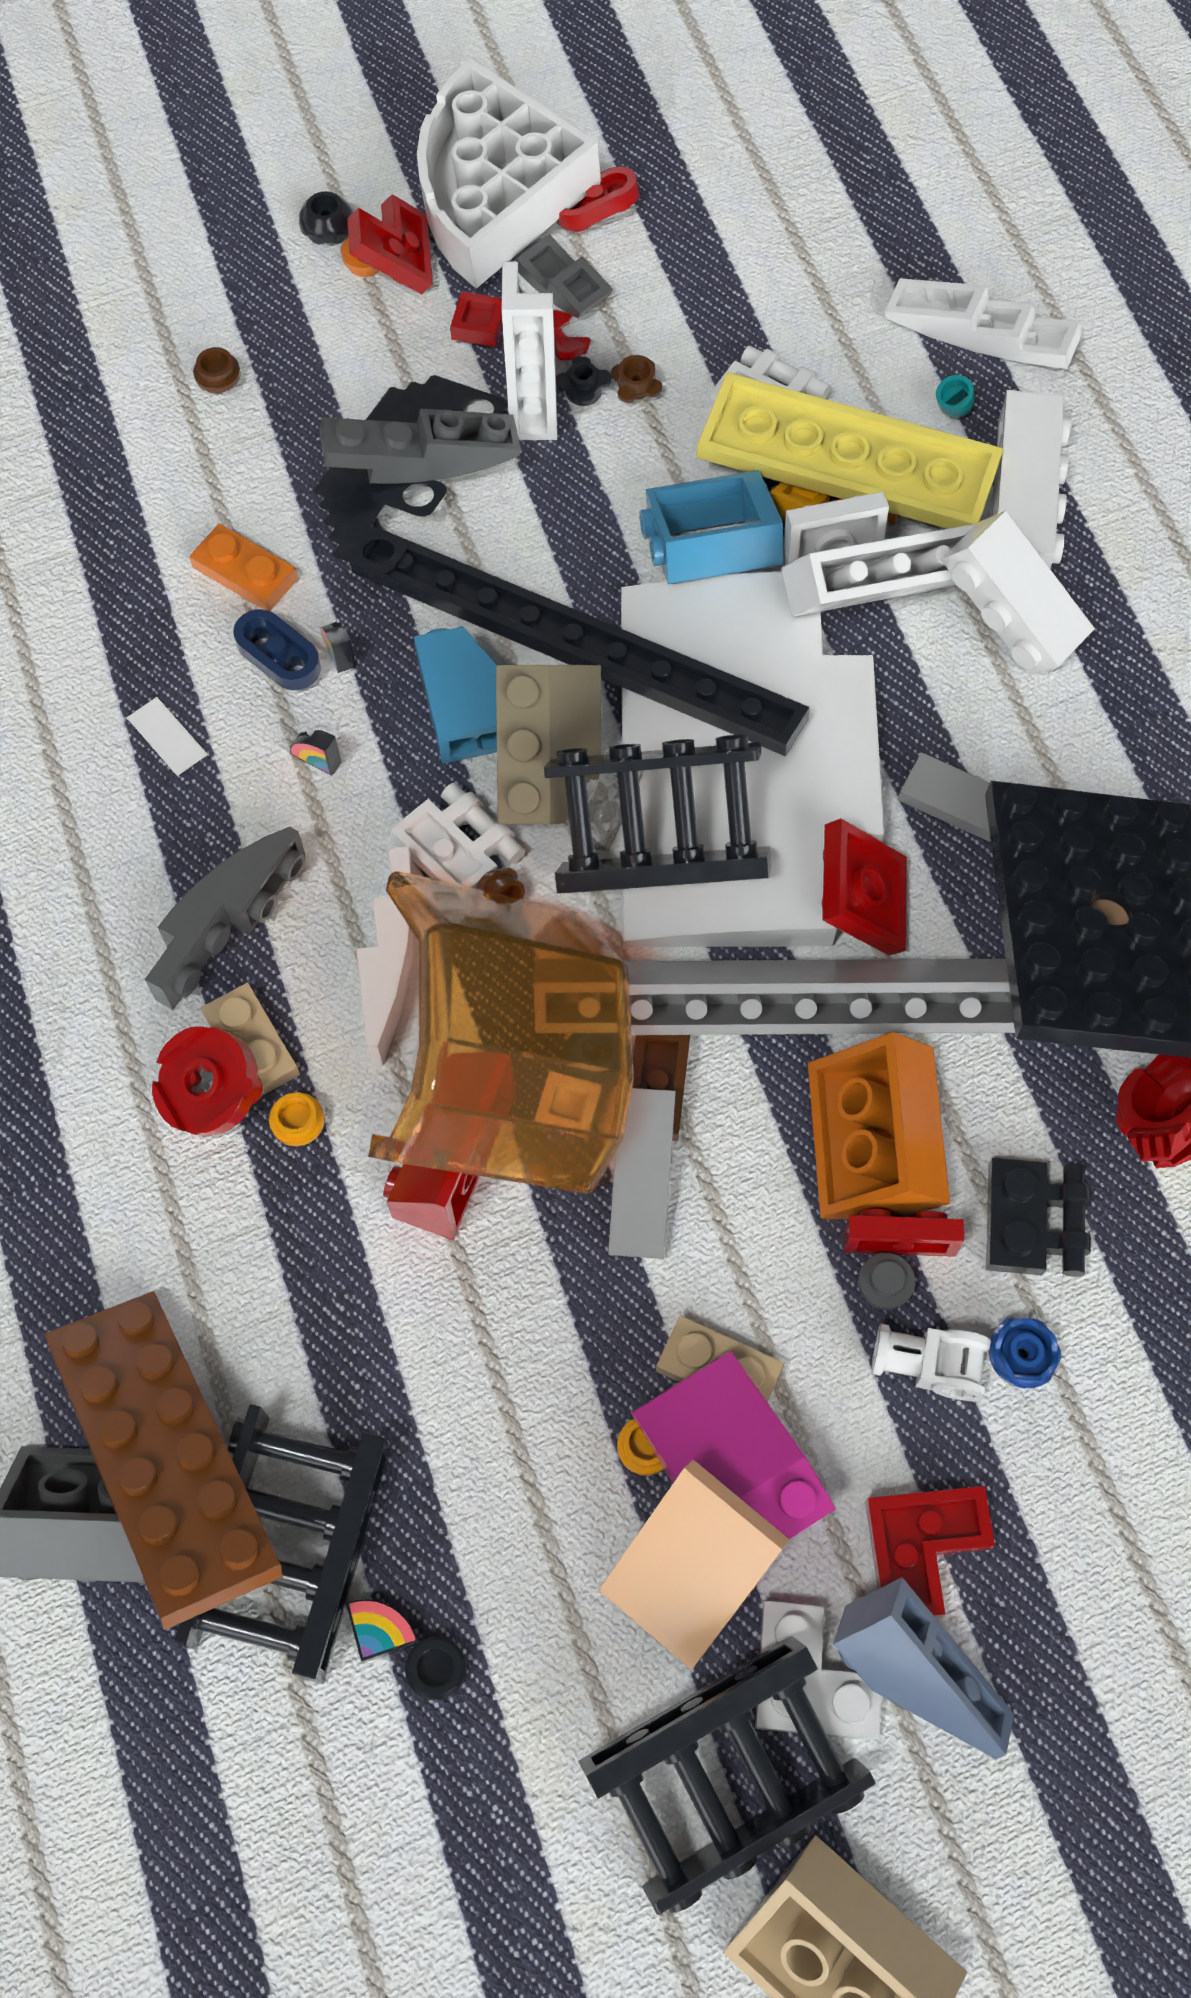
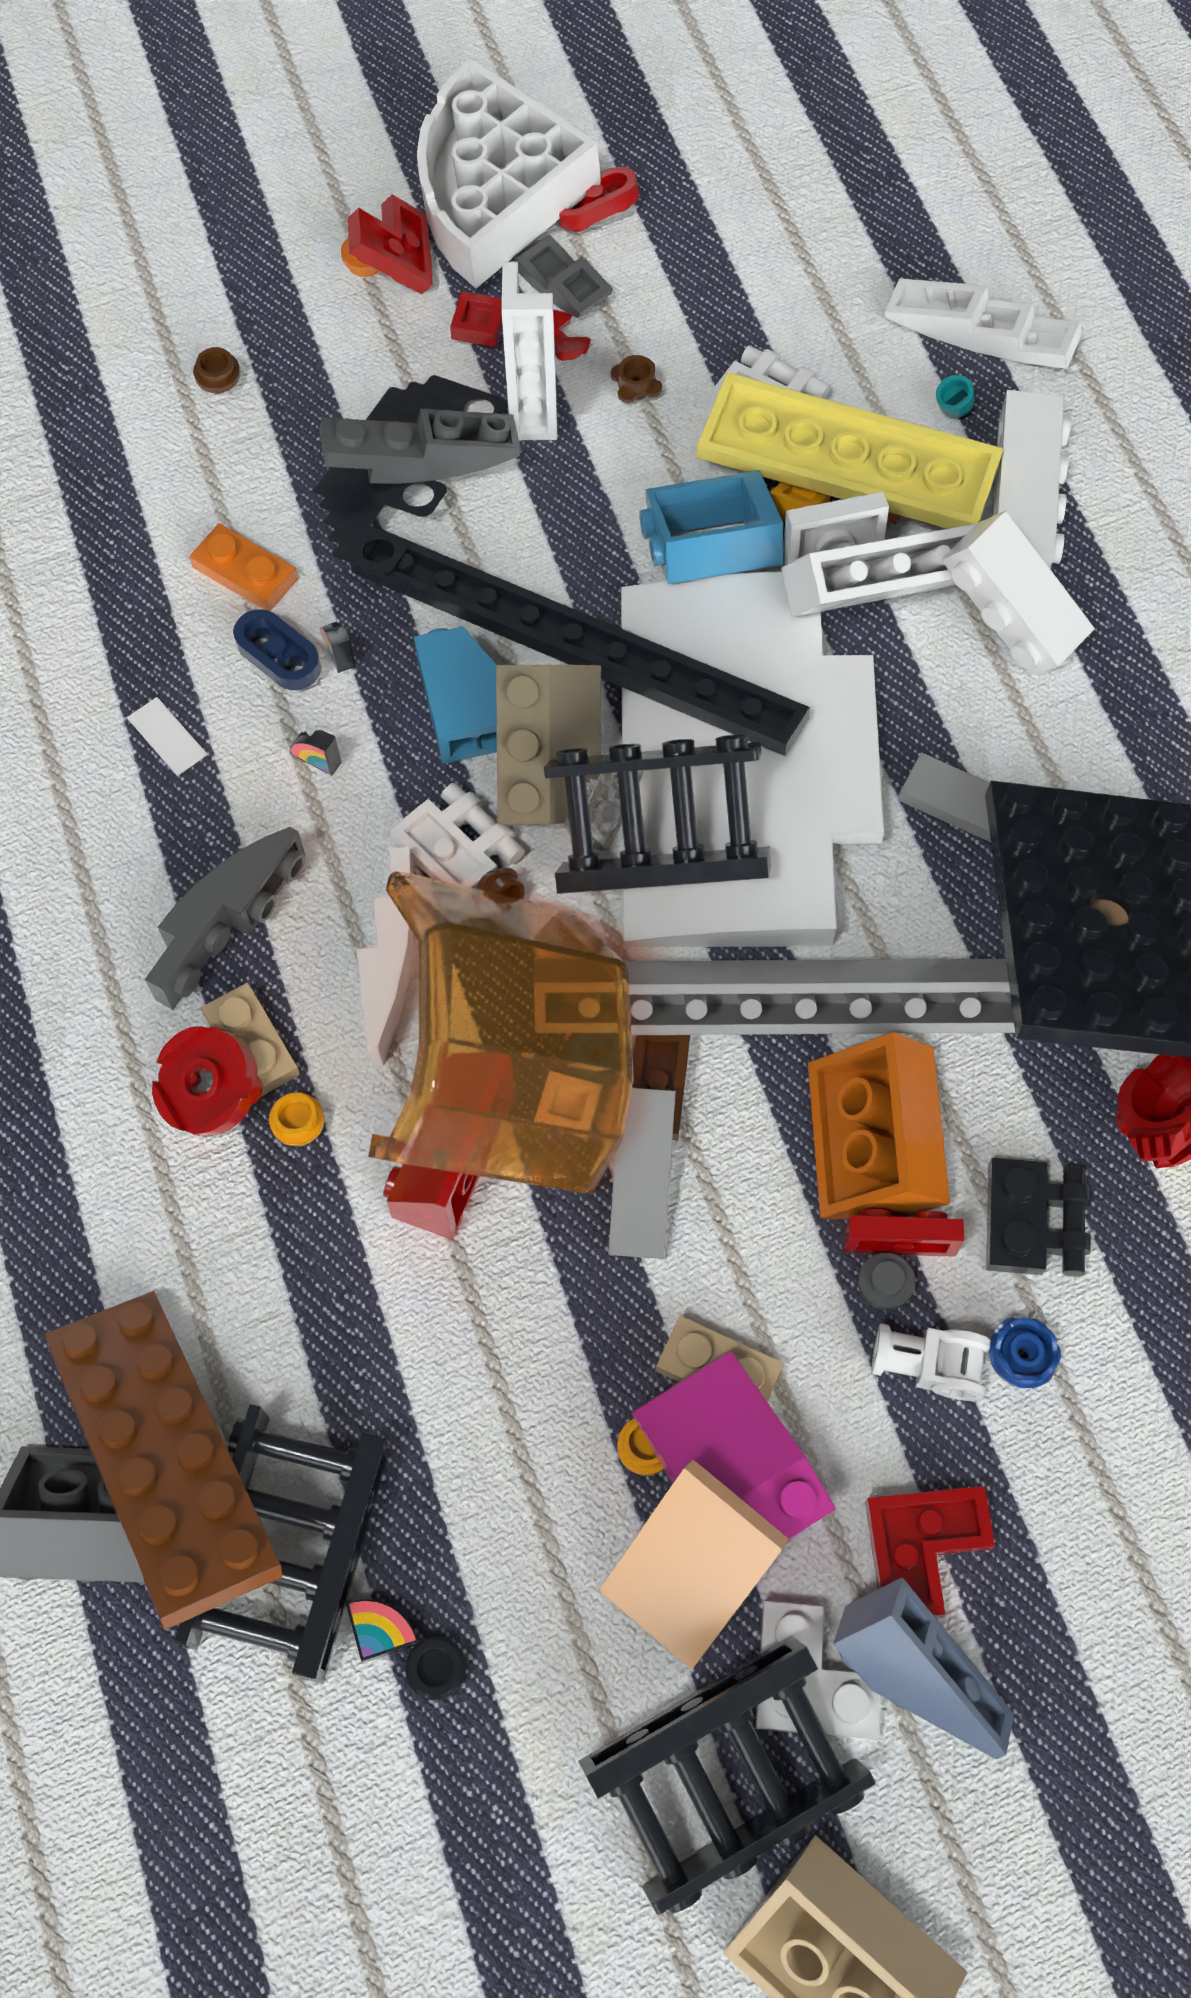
black plate [299,191,353,245] -> none
black plate [556,356,611,406] -> none
red plate [821,818,907,956] -> none

